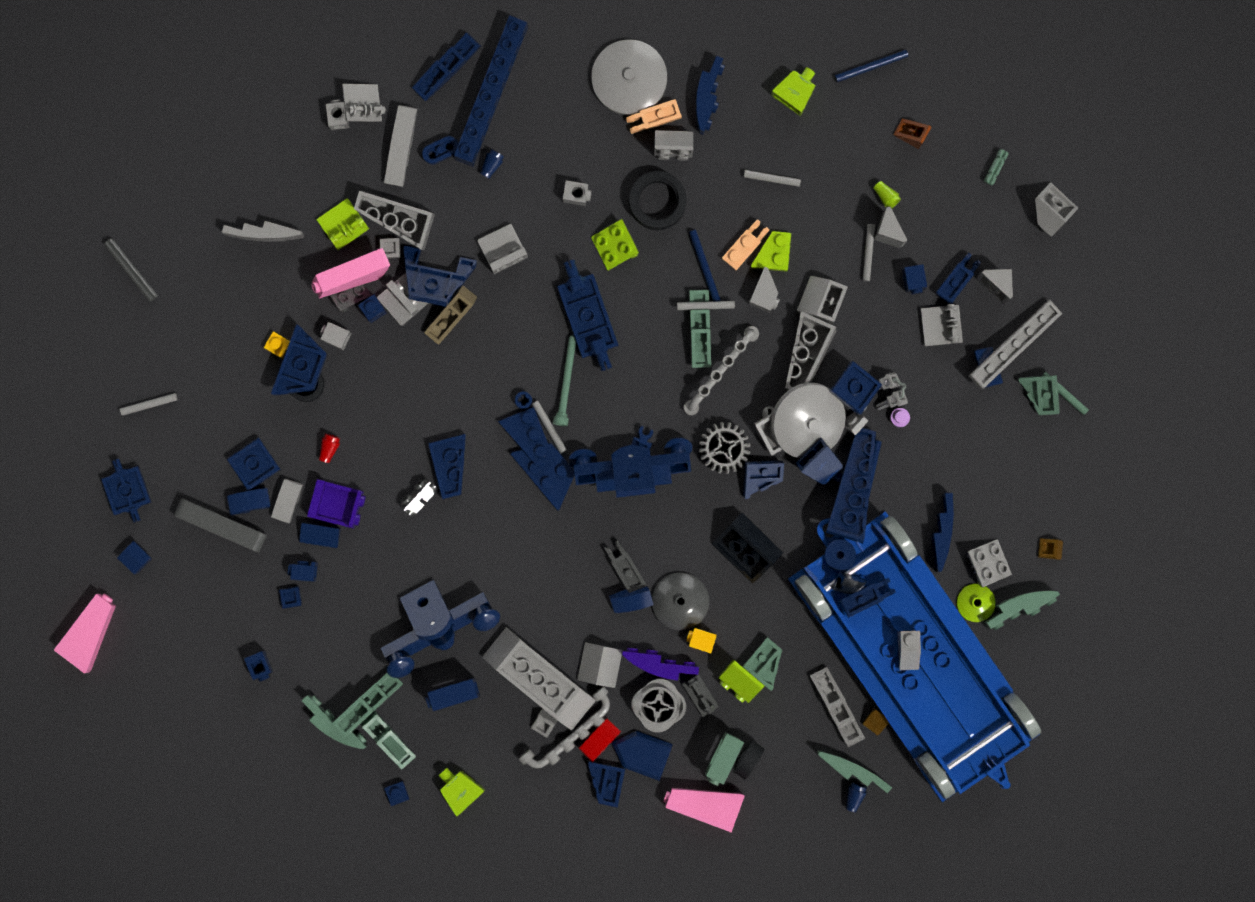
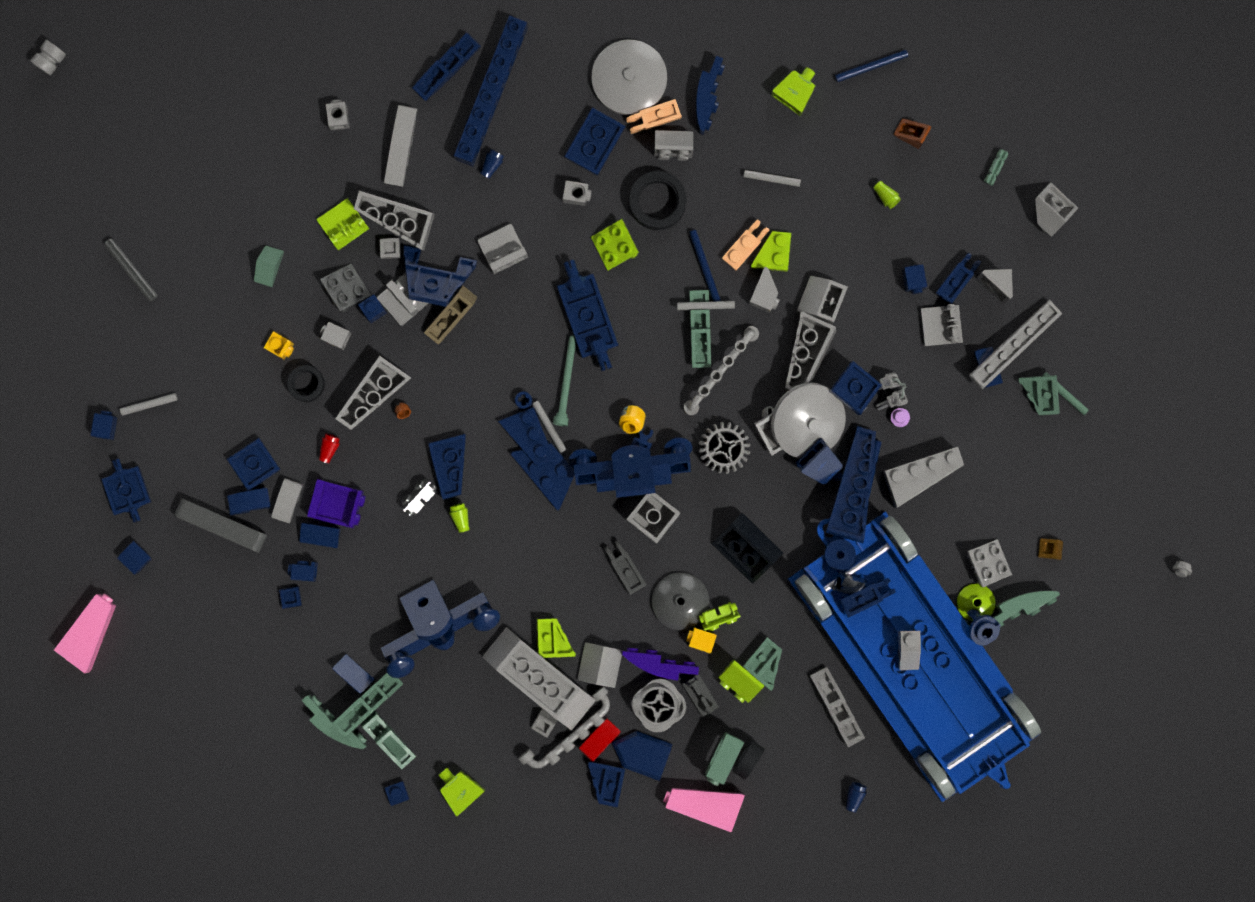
light grey slope [222,221,304,242] -> none
dark blue brick [244,651,273,682] -> none
dark blue wing [271,324,327,396] -> none
bright pink slope [311,248,390,299] -> none
light grey hinge [342,84,386,122] -> none
dark blue plate [422,136,458,165] -> none
dark blue window [425,678,480,711] -> none
dark blue slope [609,586,654,613] -> none
dark blue wing [743,461,784,499] -> none
sand green slope [816,750,892,793] -> none
light grey plate [844,412,868,435] -> none
light grey bar [862,224,875,281] -> none
pearl gold slope [863,709,889,735] -> none
light grey slope [874,206,907,248] -> none
dark blue slope [931,493,954,572] -> none
none -> light grey wheel [30,40,66,76]
none -> dark blue brick [90,411,117,440]
none -> sand green slope [254,246,284,288]
none -> dark blue slope [332,654,375,694]
none -> light grey wedge [335,356,411,430]
none -> dark orange hinge [394,402,411,419]
none -> lime cone [449,503,470,533]
none -> lime wing [536,619,576,658]
none -> dark blue plate [564,108,626,176]
none -> yellow head [619,405,646,434]
none -> light grey brick [626,493,680,544]
none -> lime hinge [699,602,741,631]
none -> light grey wedge [882,447,964,508]
none -> dark blue piece [965,610,1001,646]
none -> light grey plate [1172,561,1192,577]

